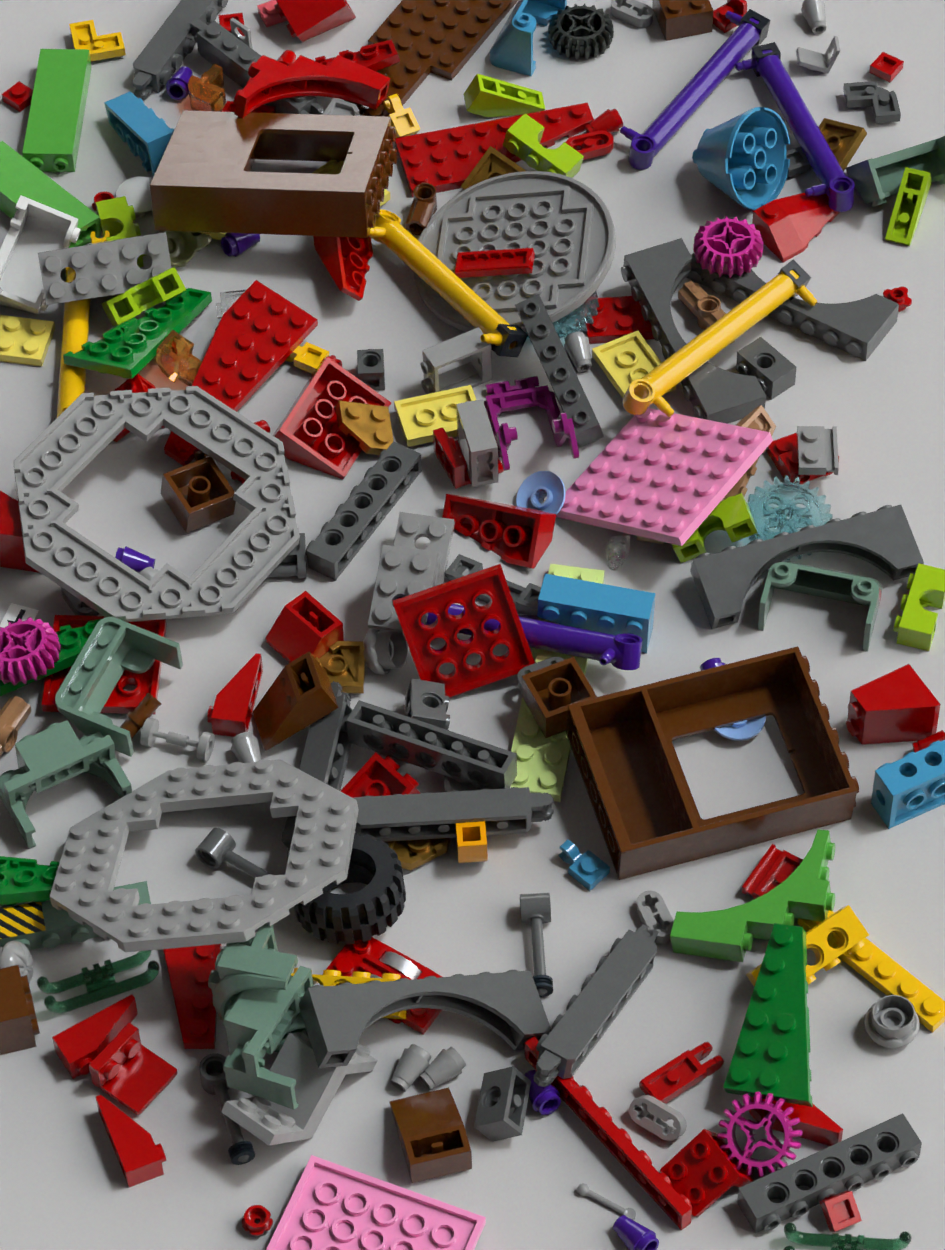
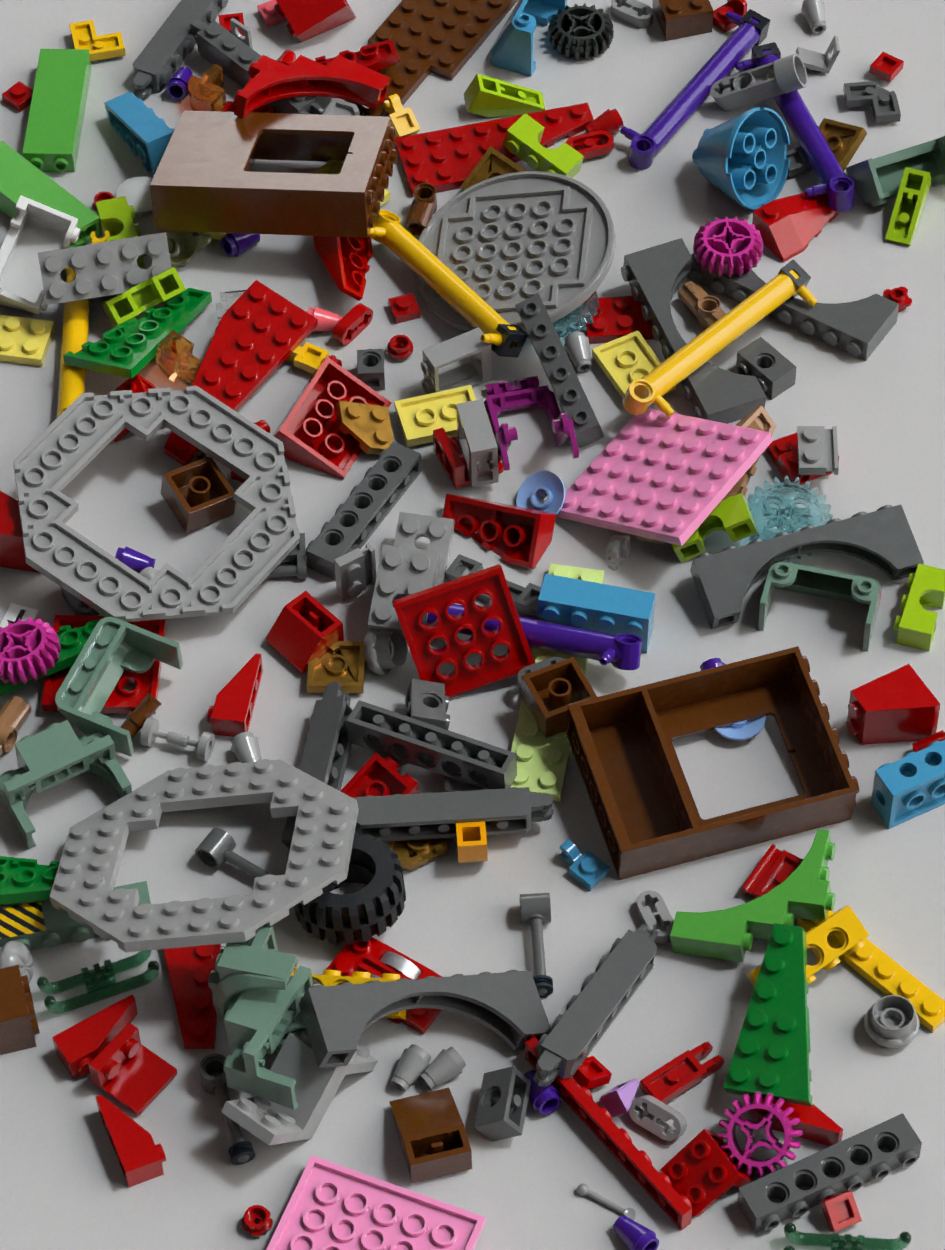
reddish brown slope [253,651,339,751] -> none
red plate [455,248,535,278] -> none
none -> coral cone [307,306,344,332]
none -> red beam [332,303,374,345]
none -> light grey plate [334,543,377,601]
none -> red plate [387,335,413,359]
none -> red plate [388,293,421,324]
none -> red plate [573,1056,612,1089]
none -> medium lavender slope [599,1078,639,1118]
none -> light grey beam [710,54,808,112]

